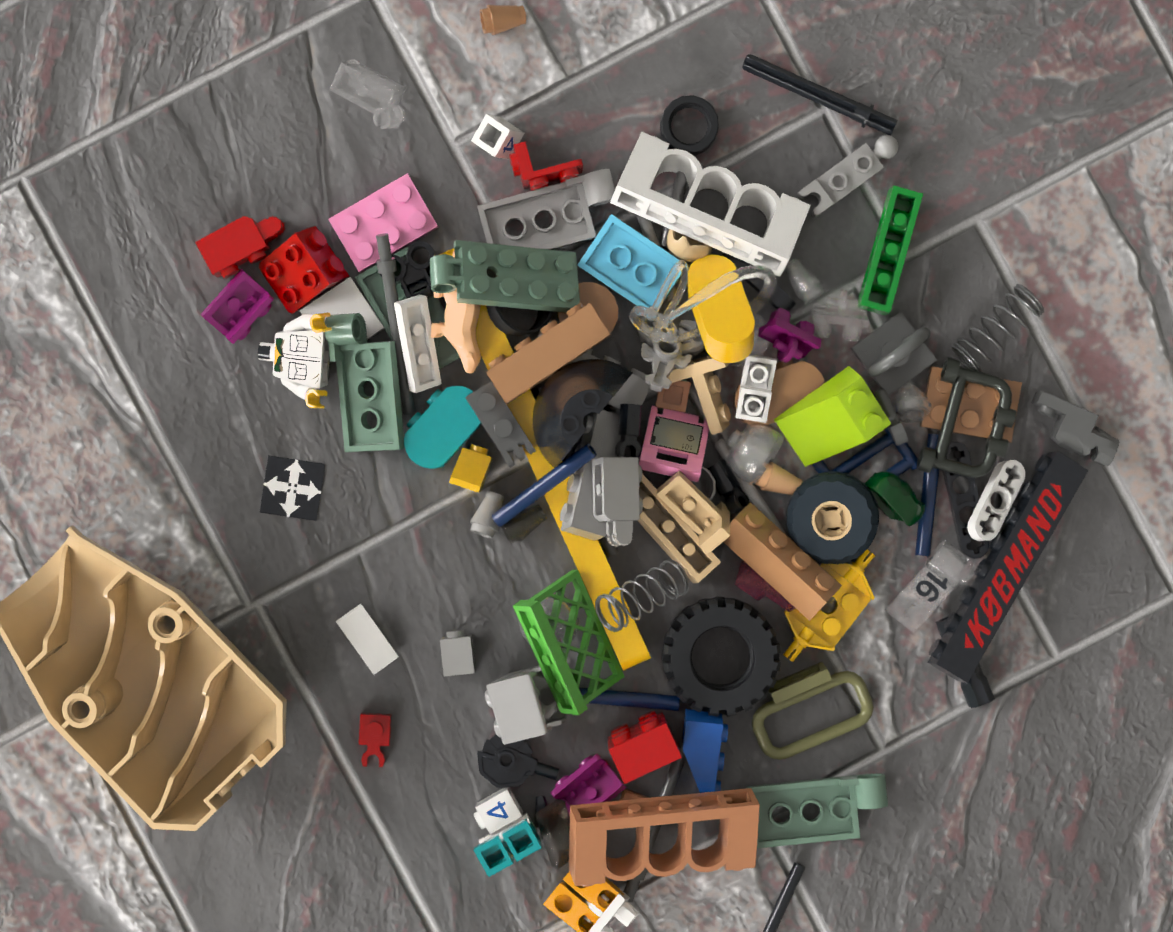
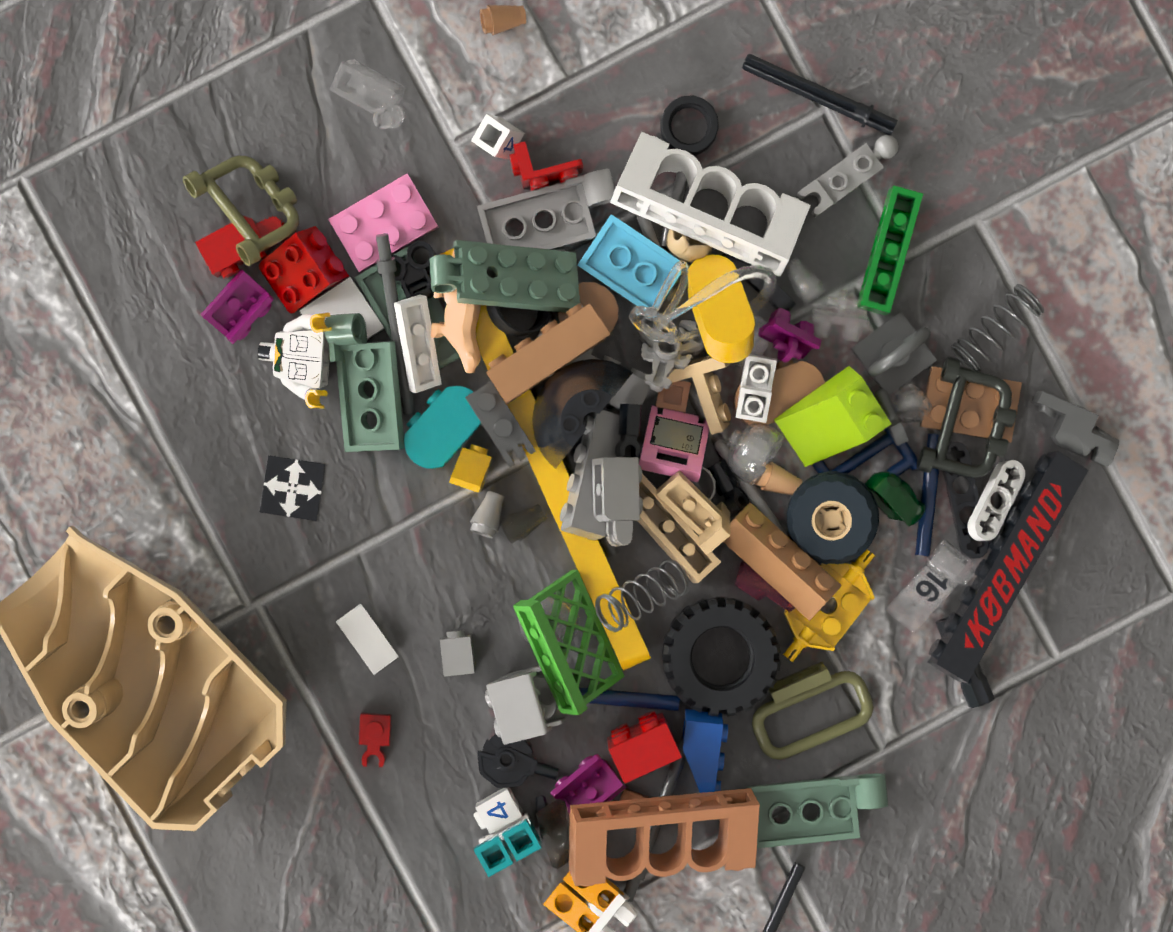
dark blue piece [492,443,597,527] -> none
none -> olive bar [183,156,299,266]

